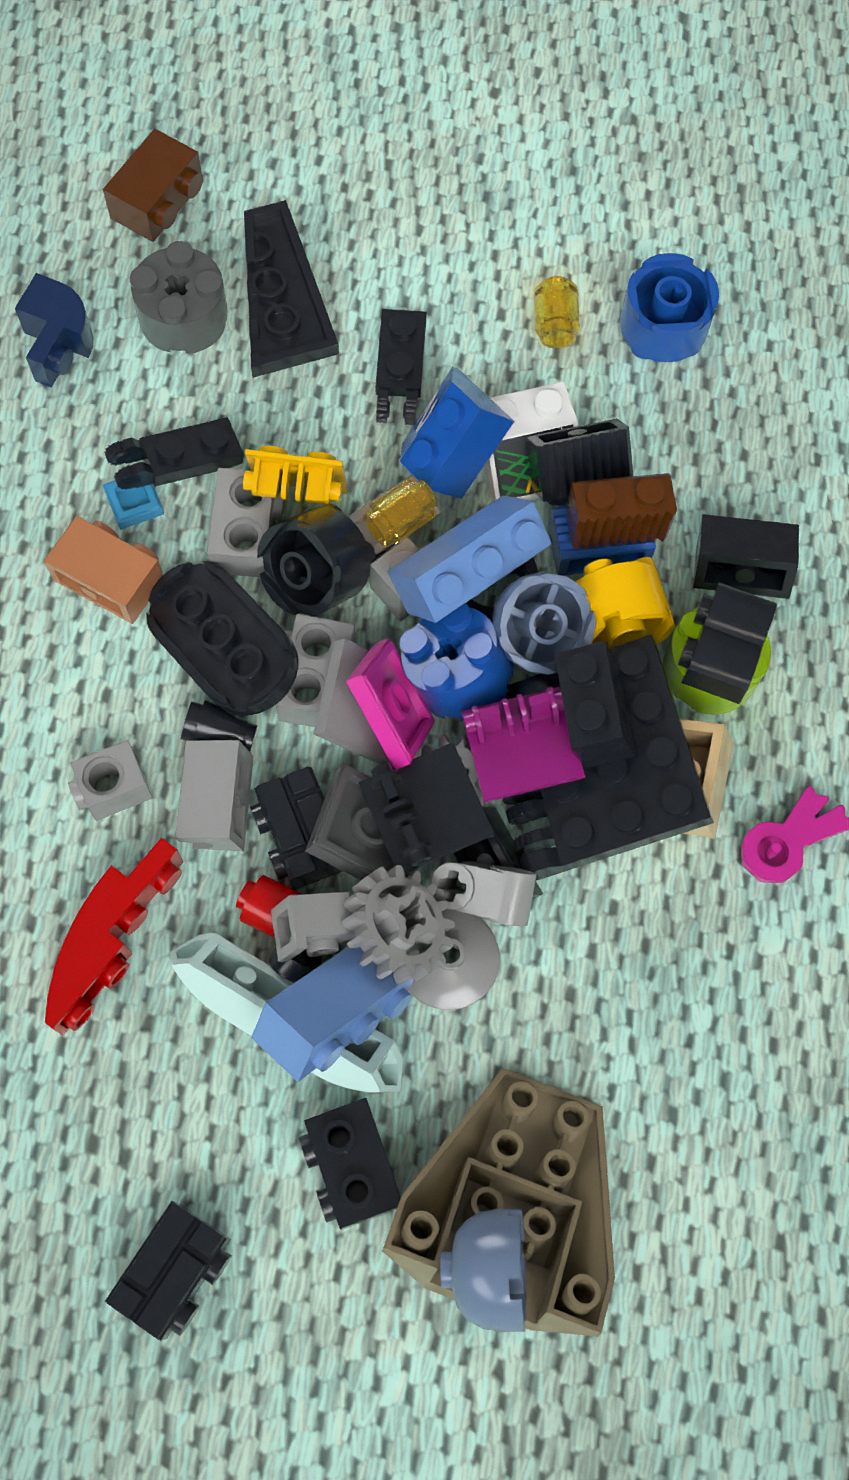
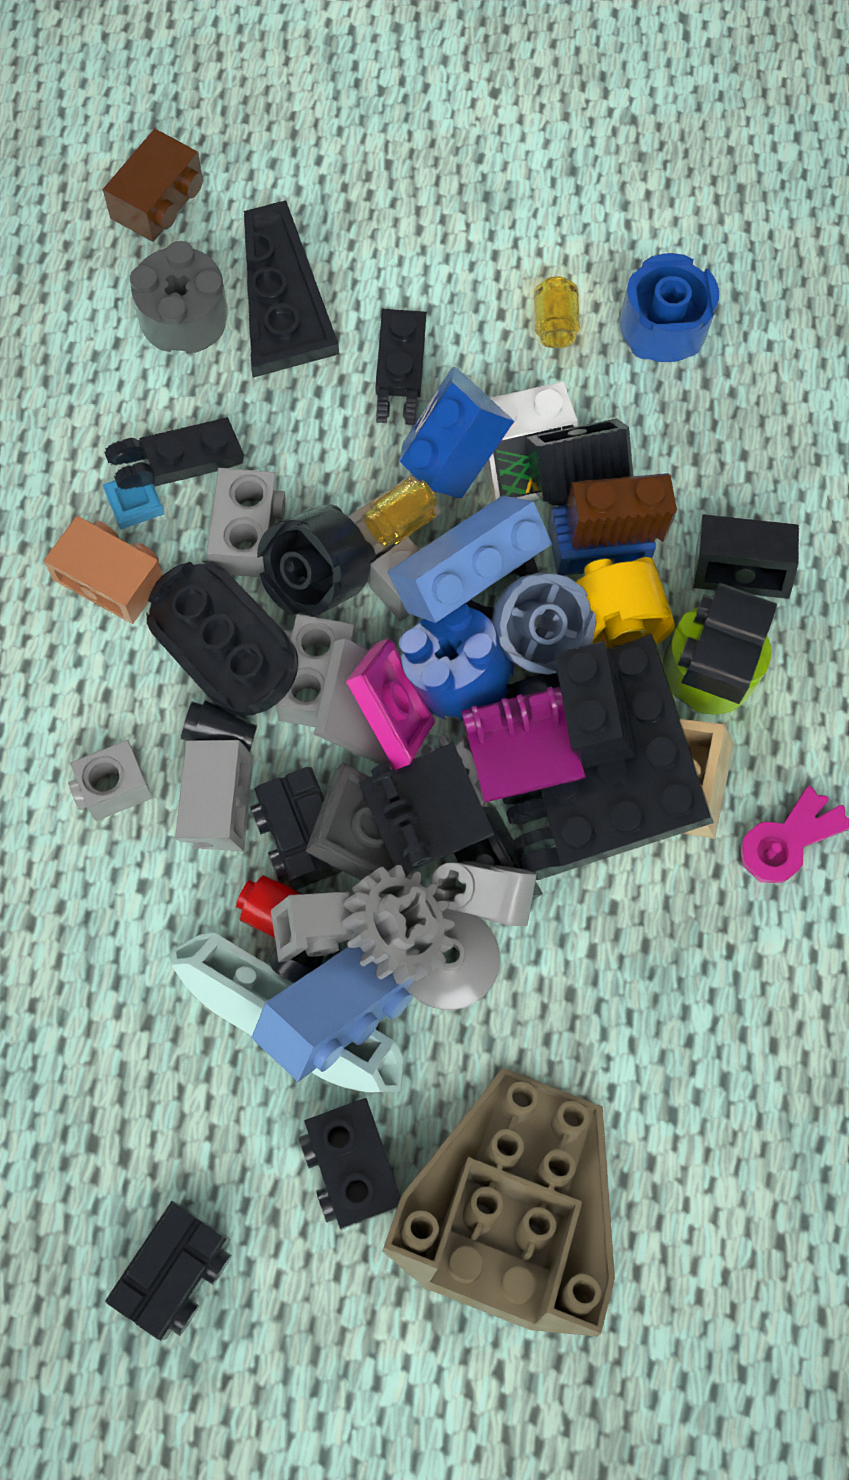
dark blue brick [15,273,93,388] -> none
red slope [44,837,183,1036] -> none
yellow hinge [243,445,348,505] -> none
sand blue cylinder [440,1208,526,1332] -> none

